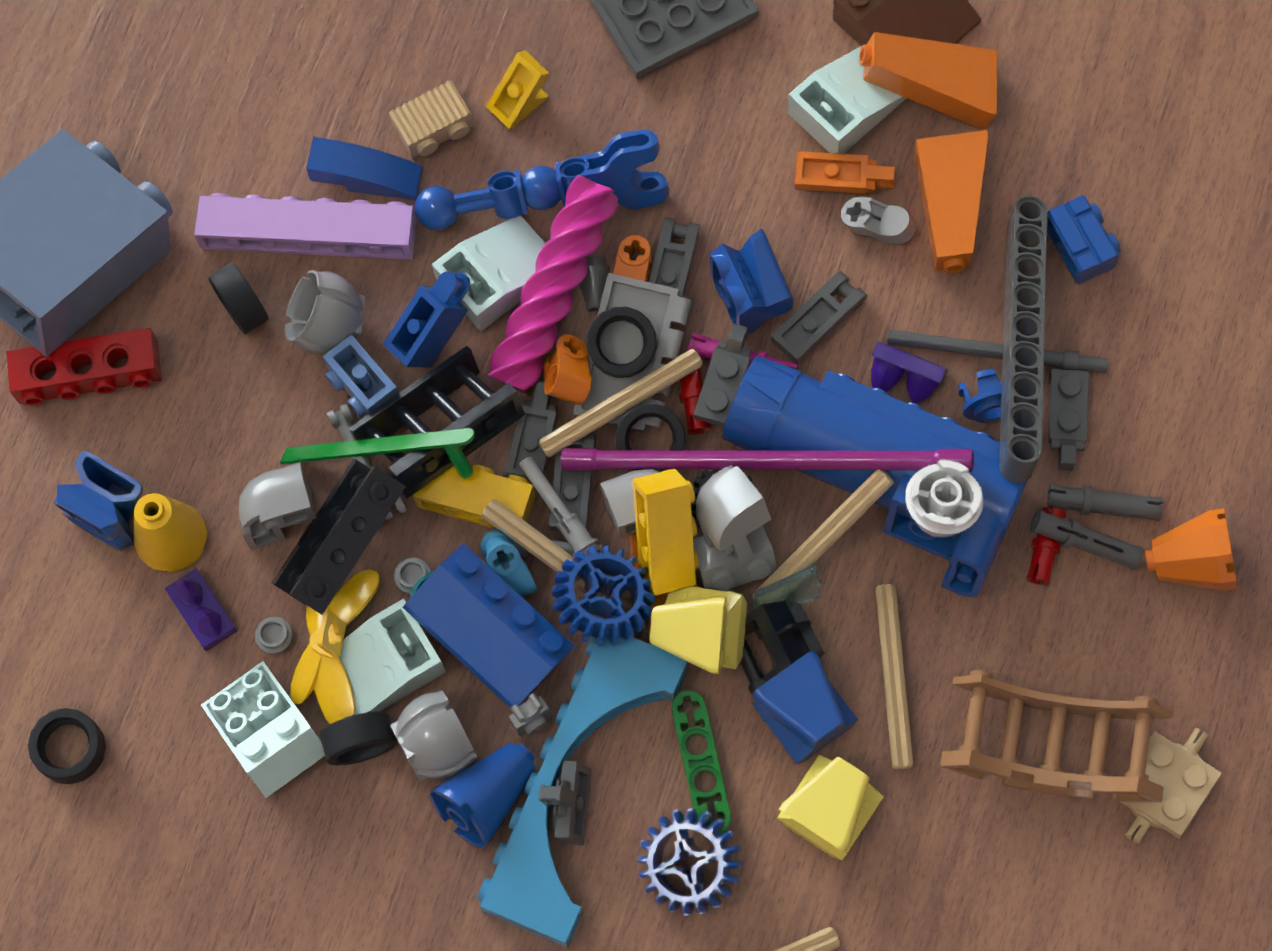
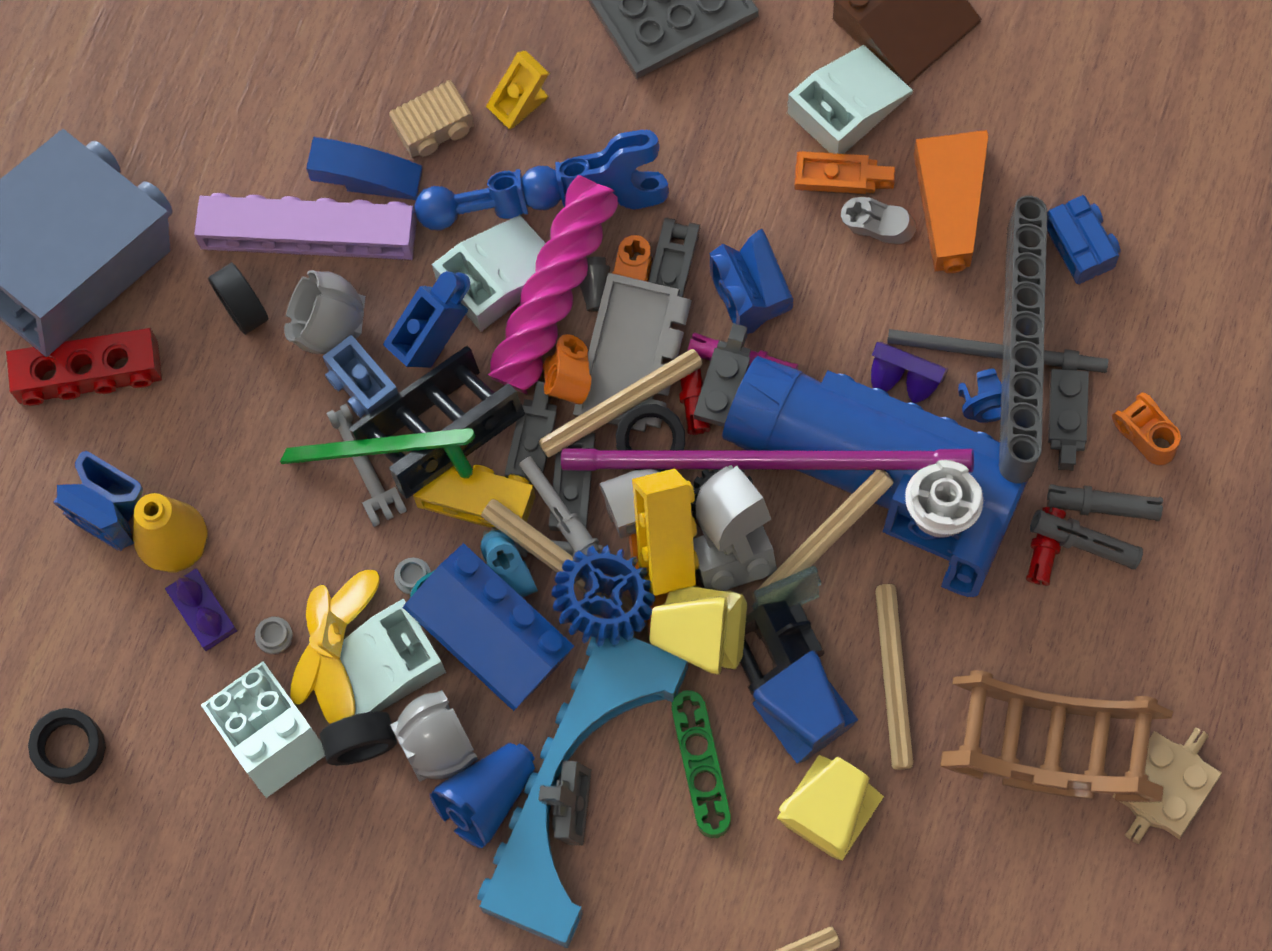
light grey brick [238,462,316,549] -> none
black fence [272,458,406,615] -> none
light grey plate [509,693,551,737] -> none
black tyre [587,307,656,378] -> none
blue gear [637,809,743,916] -> none
dark grey plate [771,271,868,364] -> none
orange slope [859,32,997,129] -> none
orange cone [1145,508,1238,591] -> none
none -> orange piece [1112,392,1181,465]

